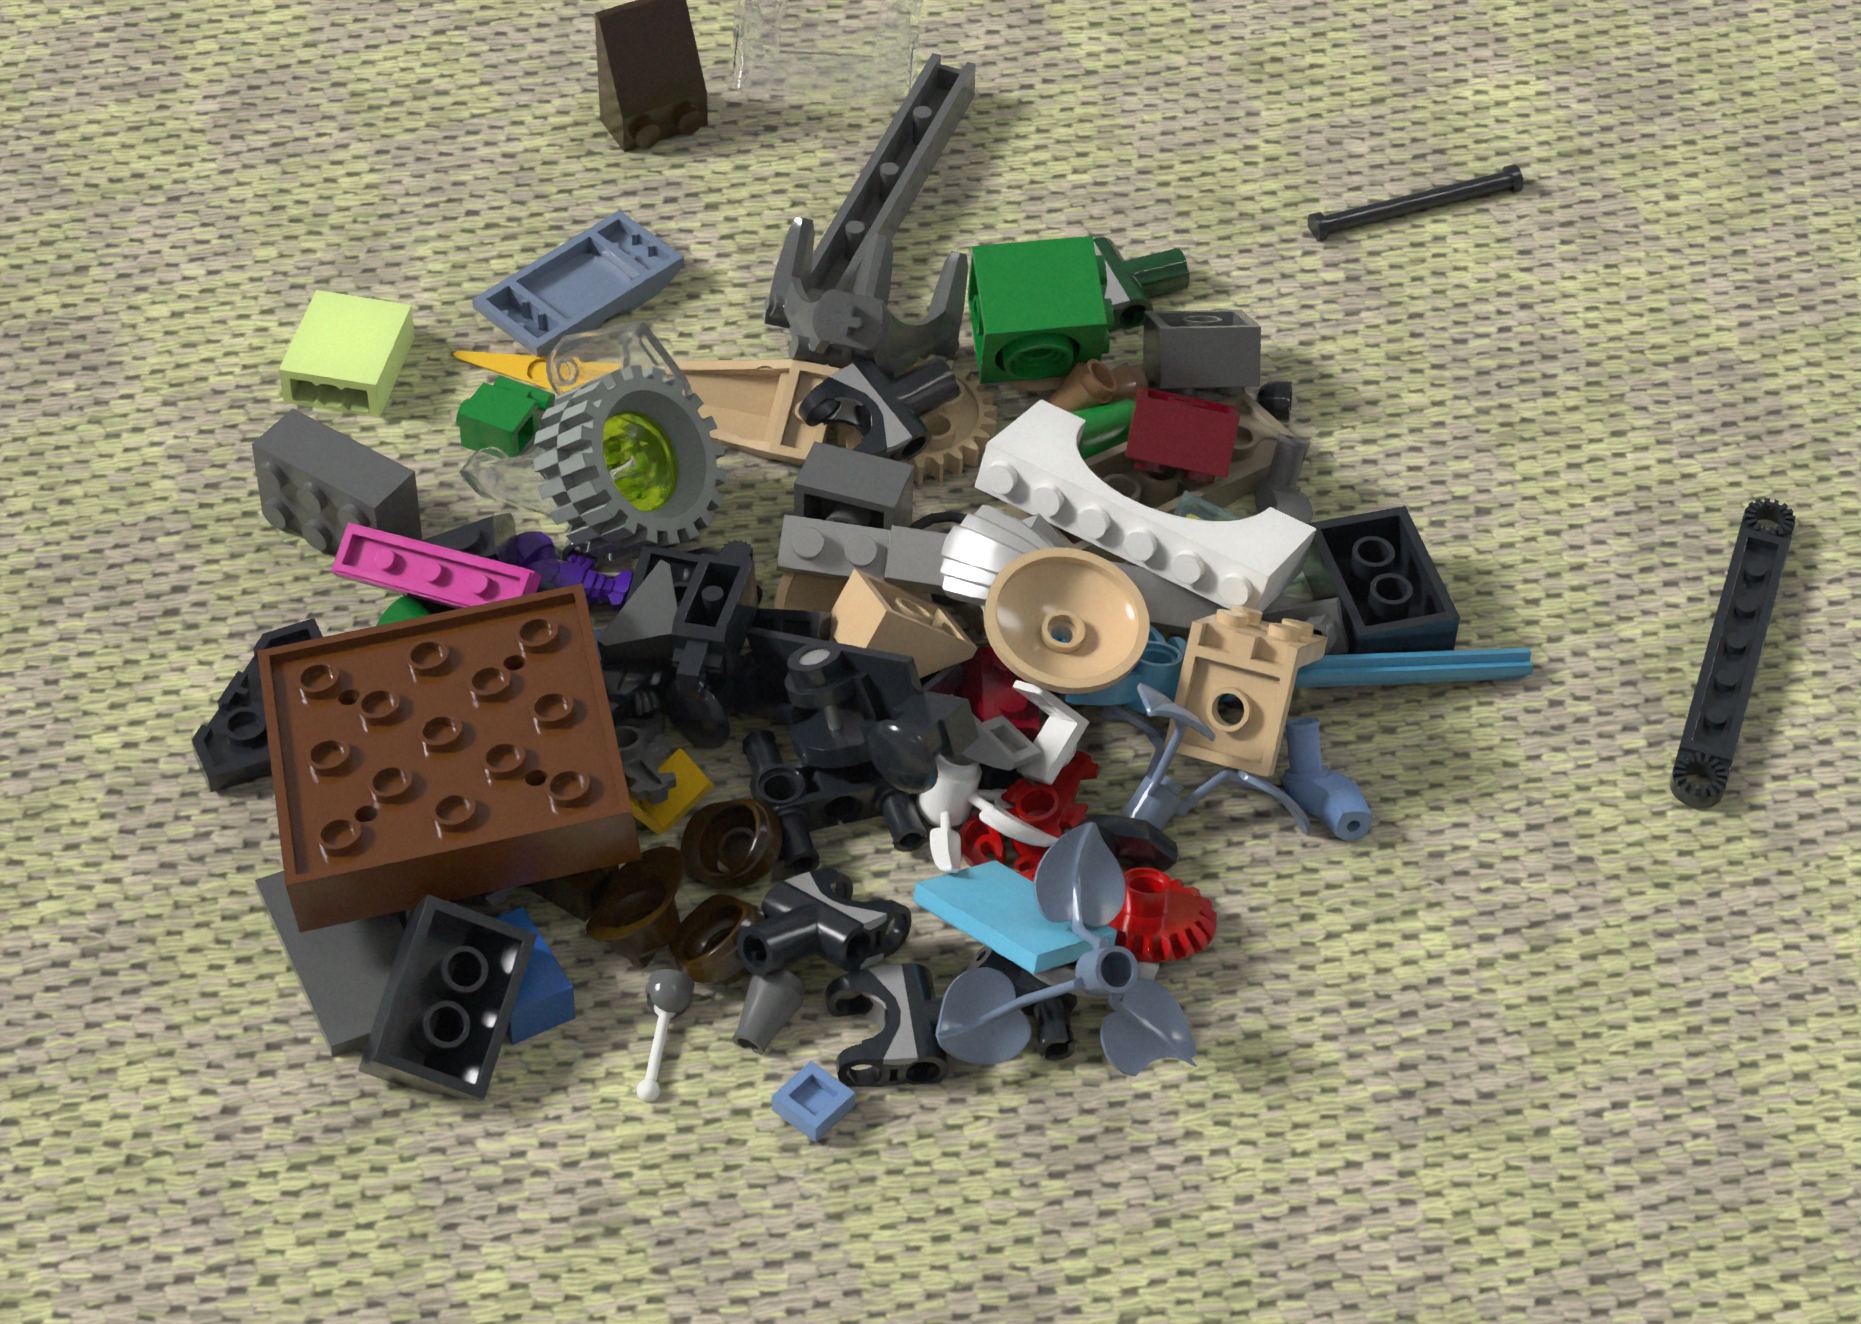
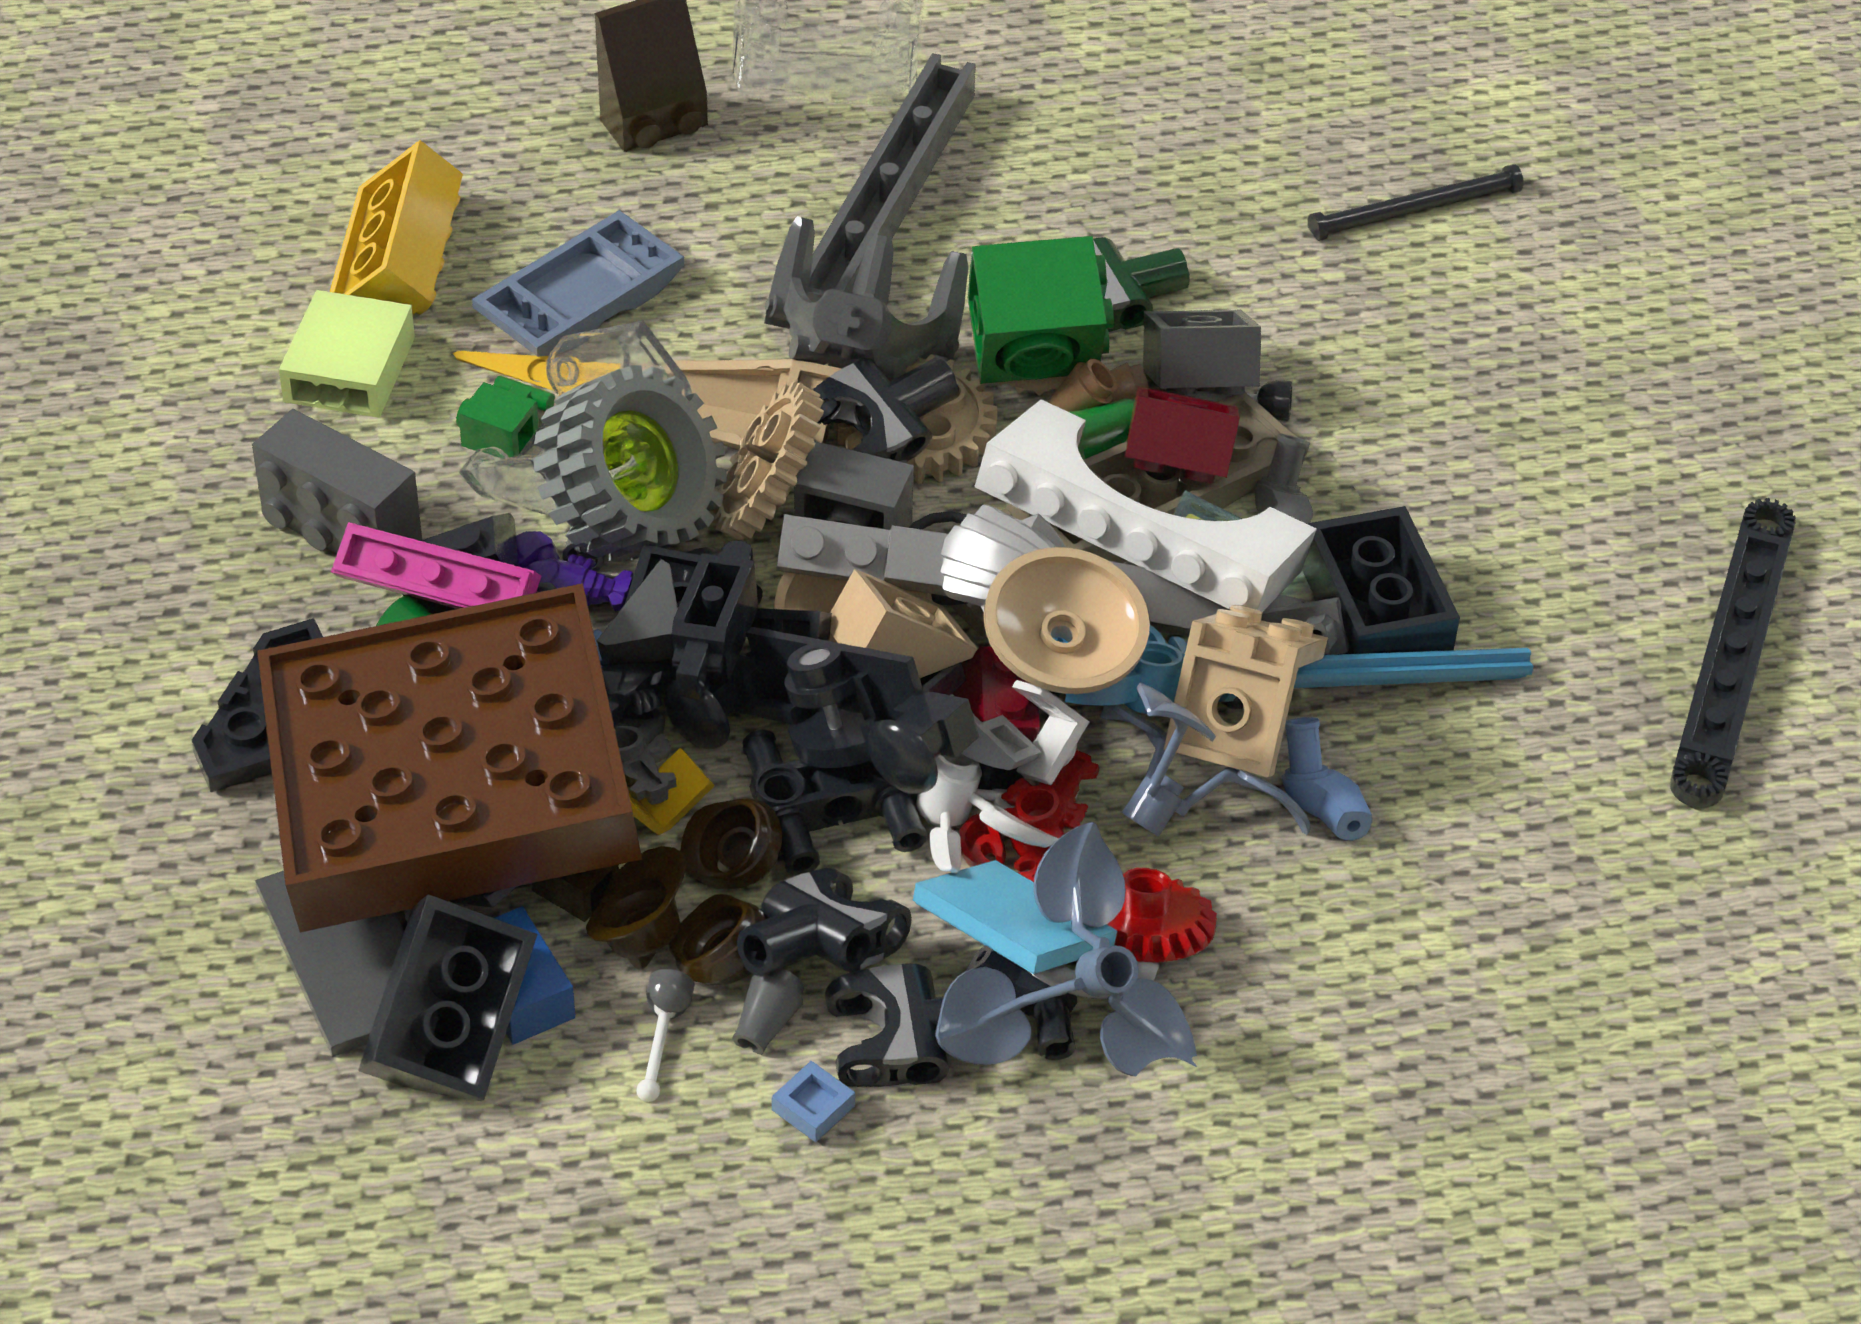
black arm [1073,814,1178,872] -> none
none -> yellow slope [330,140,463,315]
none -> tan gear [713,381,824,542]

